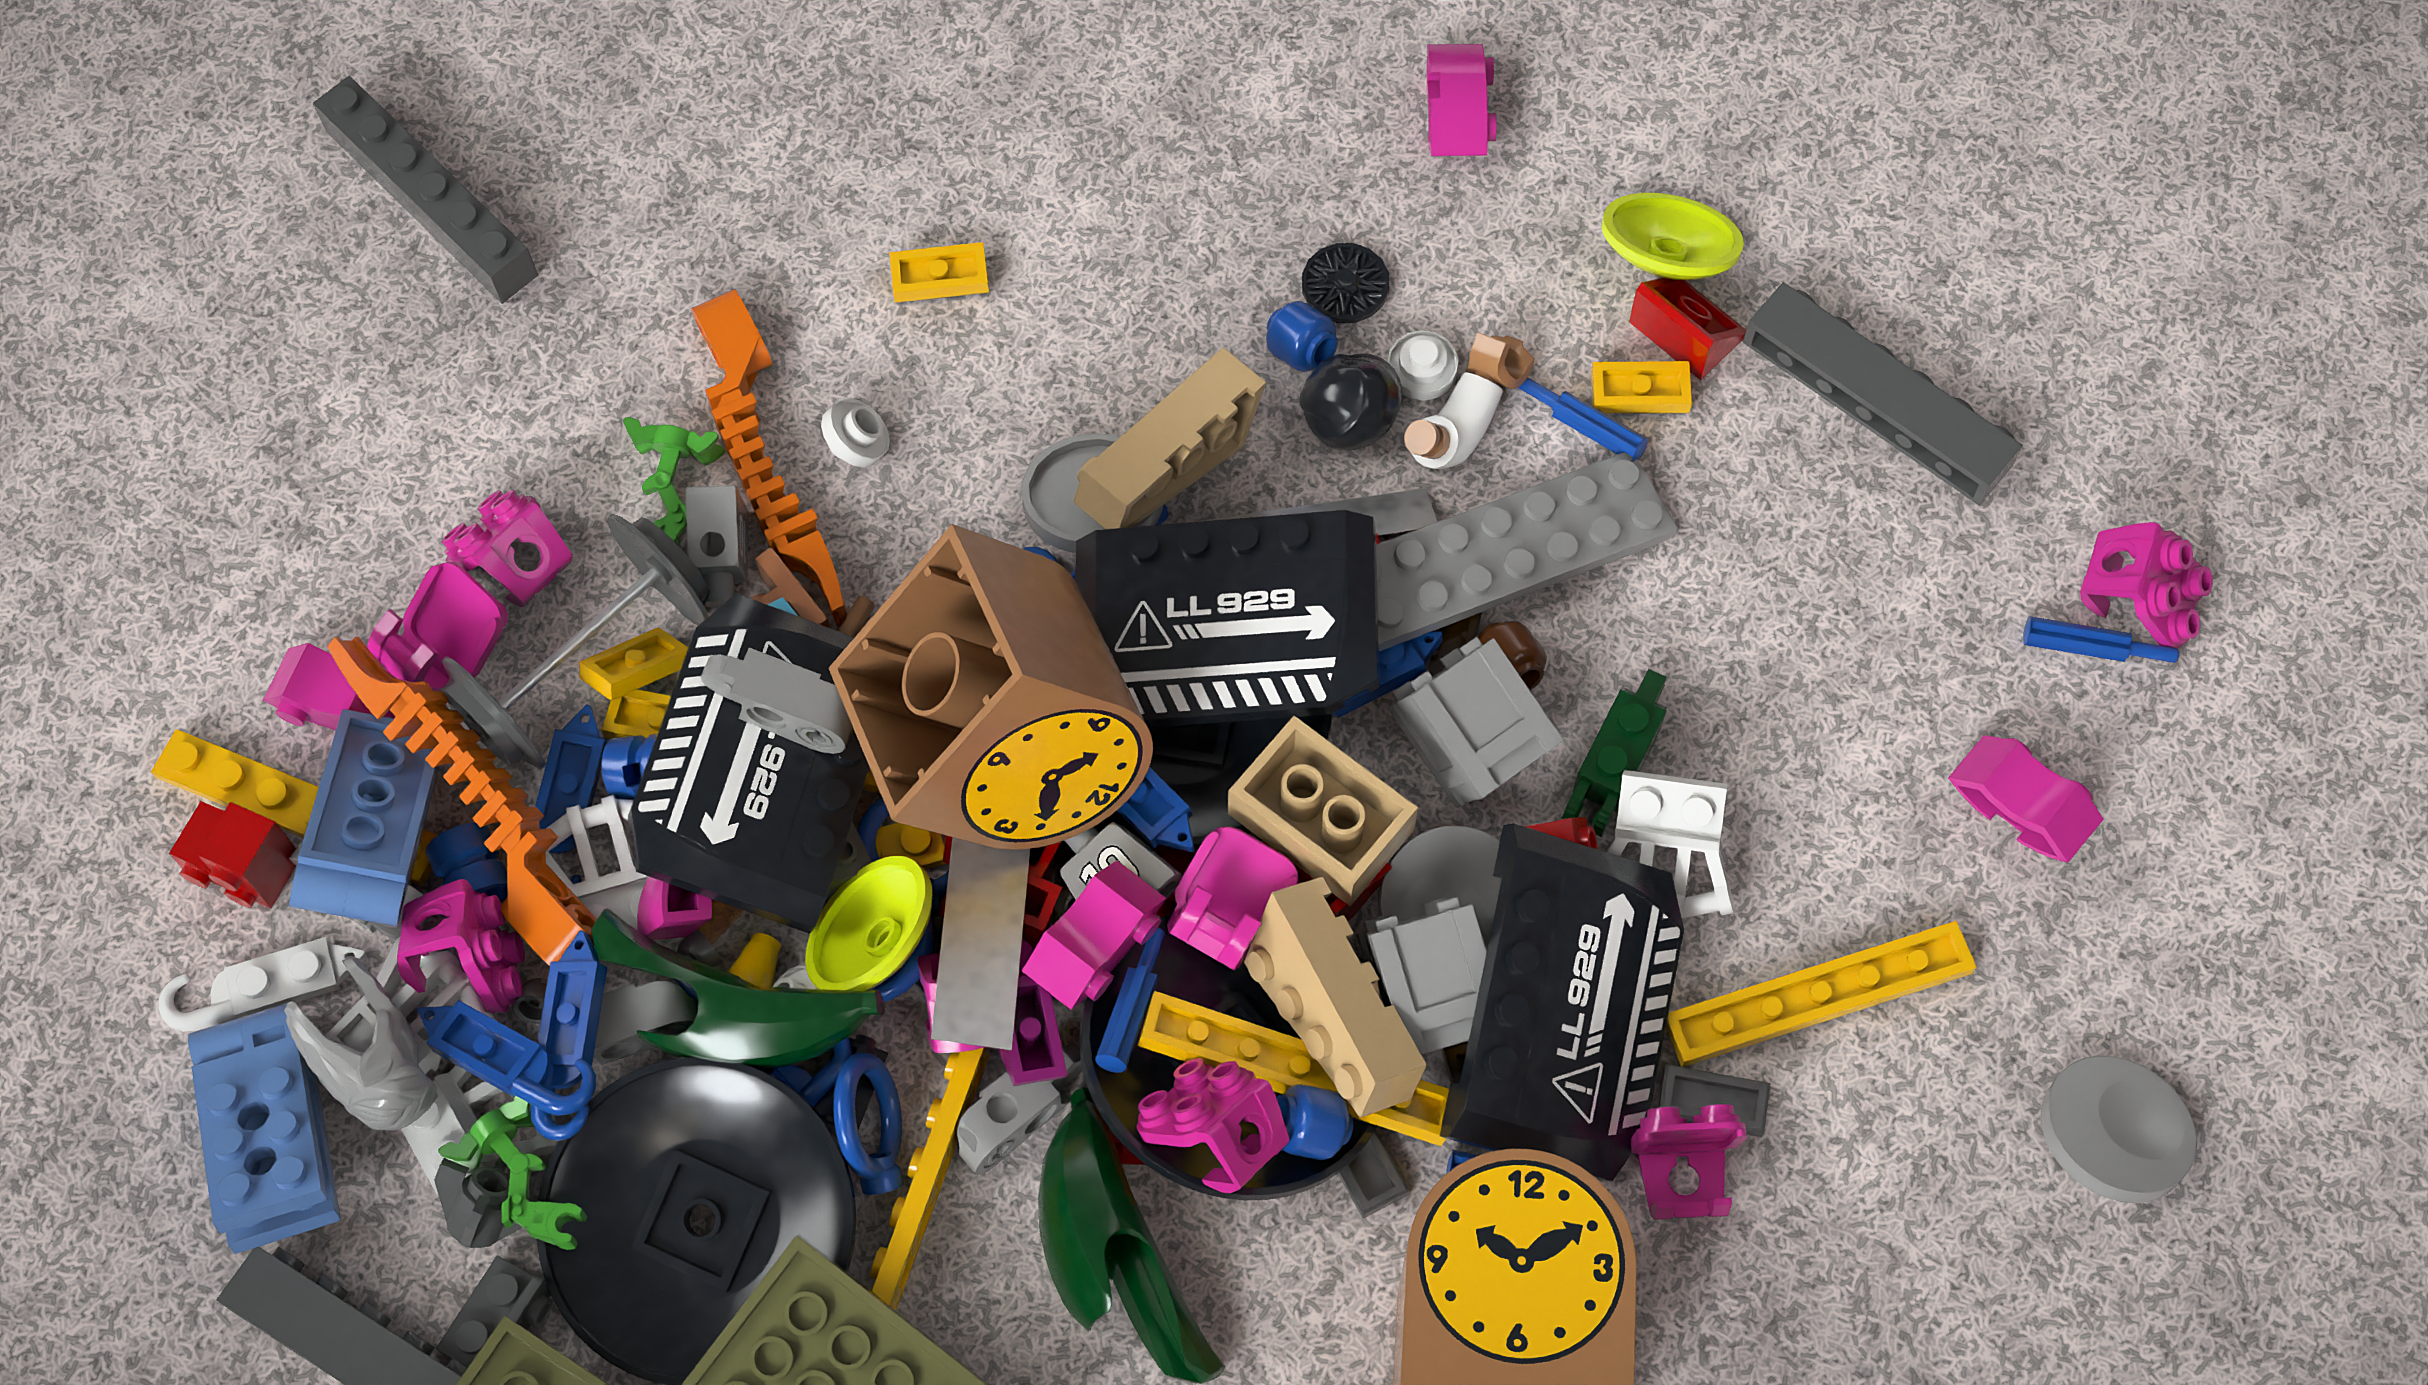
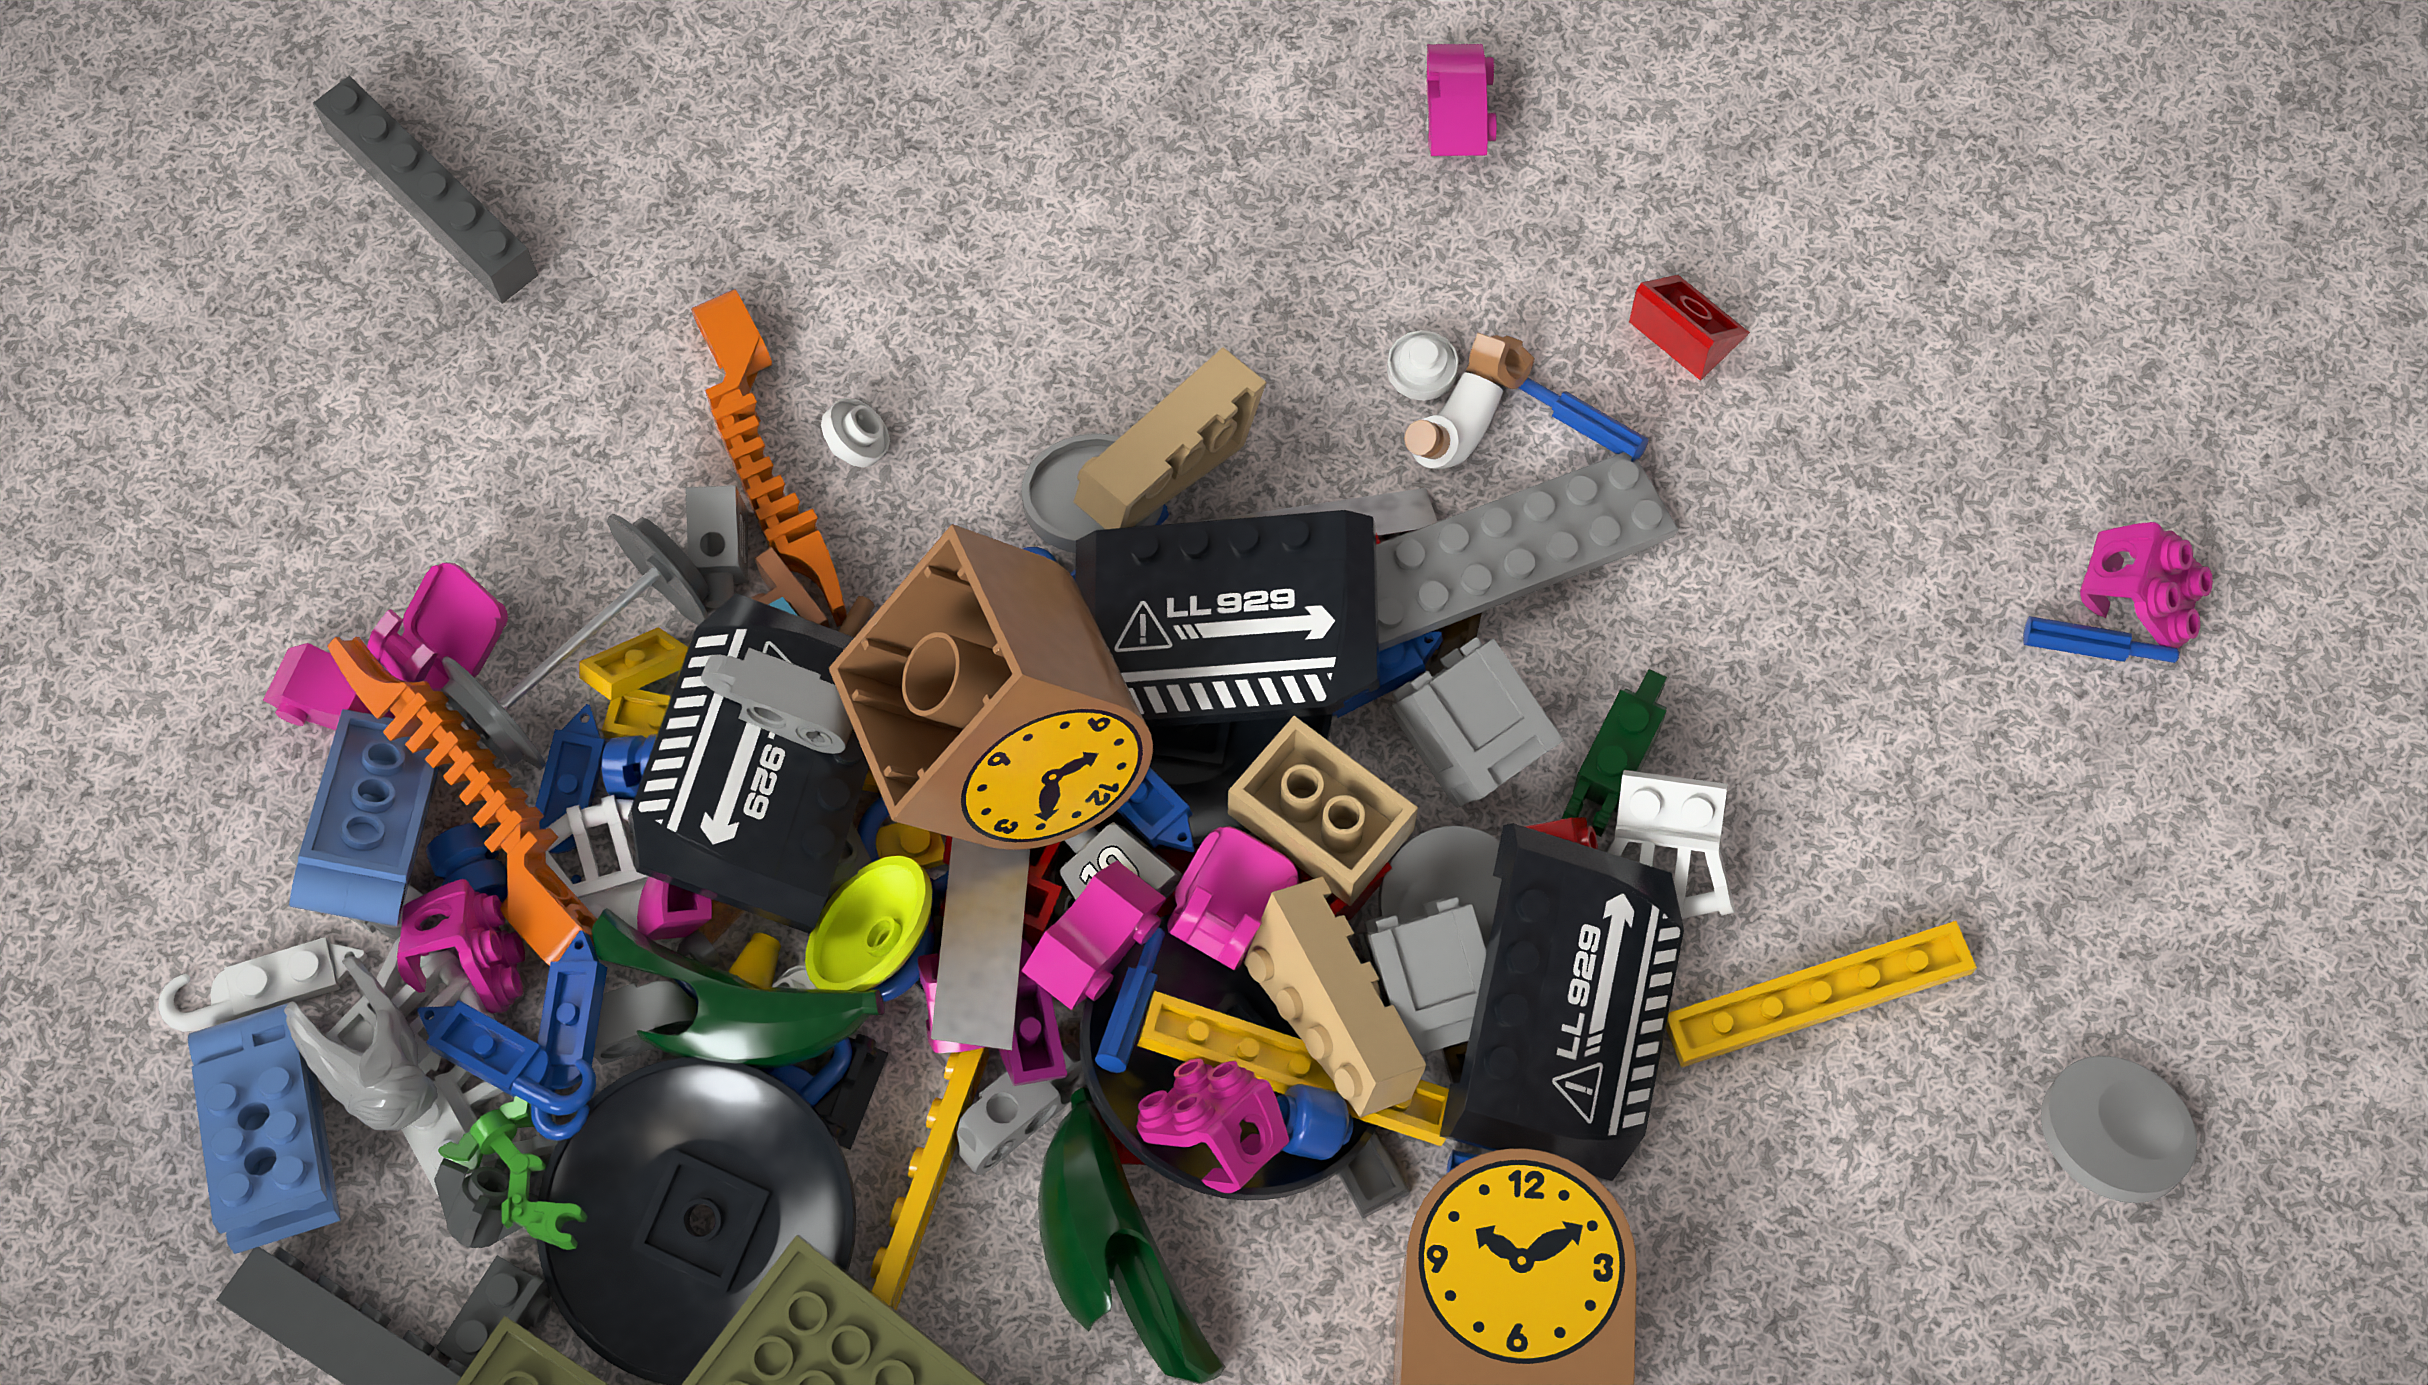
yellow plate [151,729,438,887] -> none
red brick [169,801,296,908] -> none
dark pink piece [441,489,573,607] -> none
dark grey hinge [513,978,547,1024] -> none
bright green piece [623,417,725,545] -> none
blue piece [833,1052,904,1195] -> none
yellow plate [889,242,989,303] -> none
blue head [1266,301,1338,372] -> none
black piece [1299,353,1403,451] -> none
black wheel [1302,243,1389,323] -> none
reddish brown head [1478,621,1547,691] -> none
yellow plate [1591,361,1692,414] -> none
neon yellow dish [1601,193,1744,280] -> none
dark pink piece [1631,1104,1747,1220] -> none
flat silver tile [1658,1064,1771,1138] -> none
dark grey brick [1743,282,2023,506] -> none
dark pink brick [1948,735,2104,863] -> none

